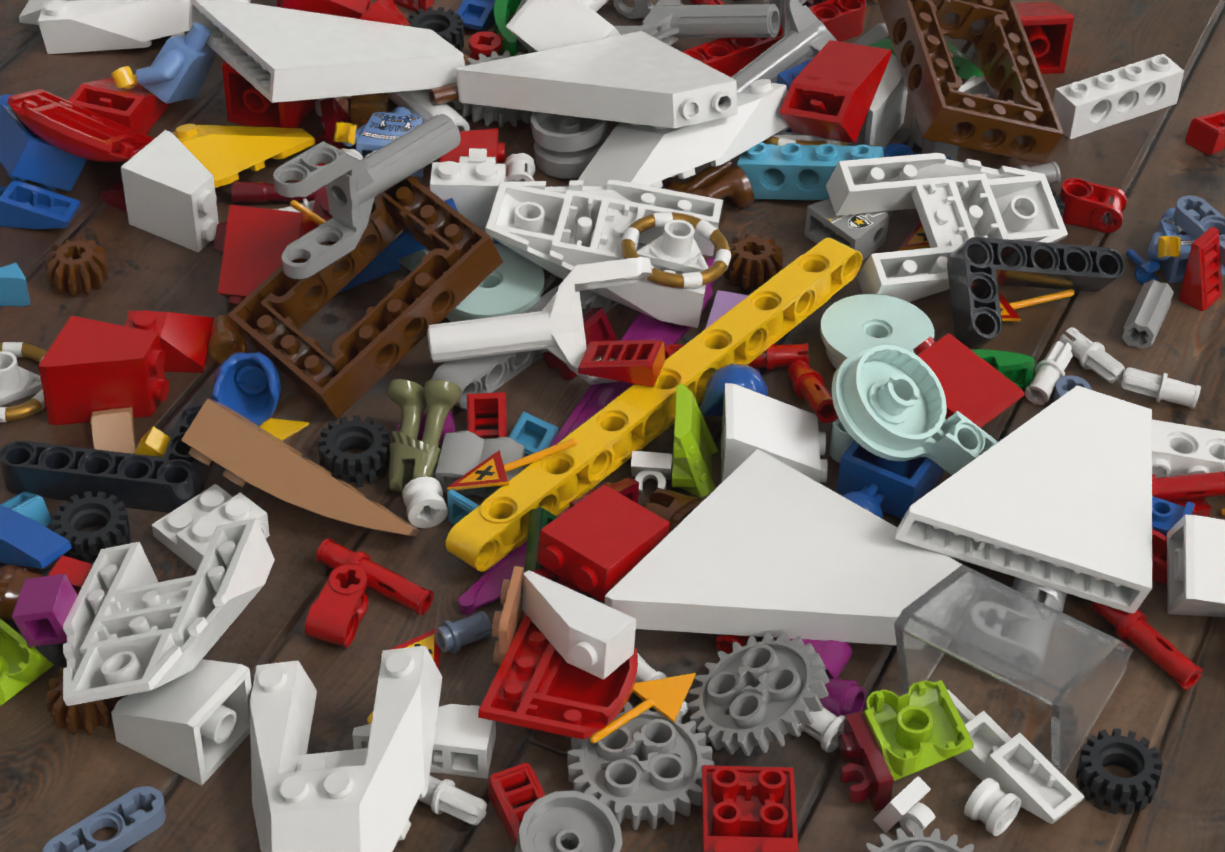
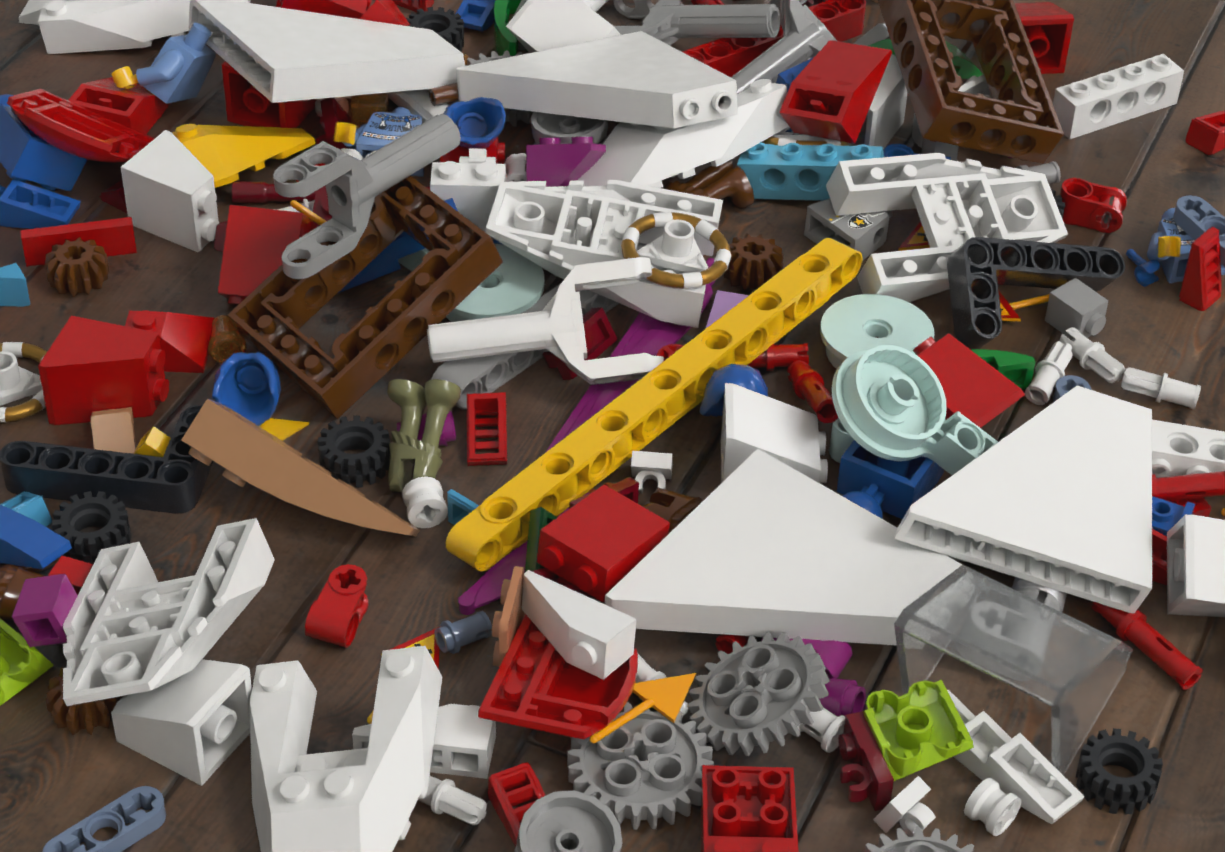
white plate [152,484,270,571] -> none
red pin [316,538,434,616] -> none
light grey brick [435,431,525,498] -> none
light orange piece [447,438,578,491] -> none
red wheel [469,31,502,61] -> none
dark azure slope [509,411,559,456] -> none
red slope [578,340,665,388] -> none
lime slope [672,384,718,498] -> none
light grey axle [1122,279,1174,350] -> none
none -> red tile [21,217,137,267]
none -> blue hair [443,97,506,149]
none -> magenta slope [526,137,606,187]
none -> light grey brick [1045,278,1109,340]

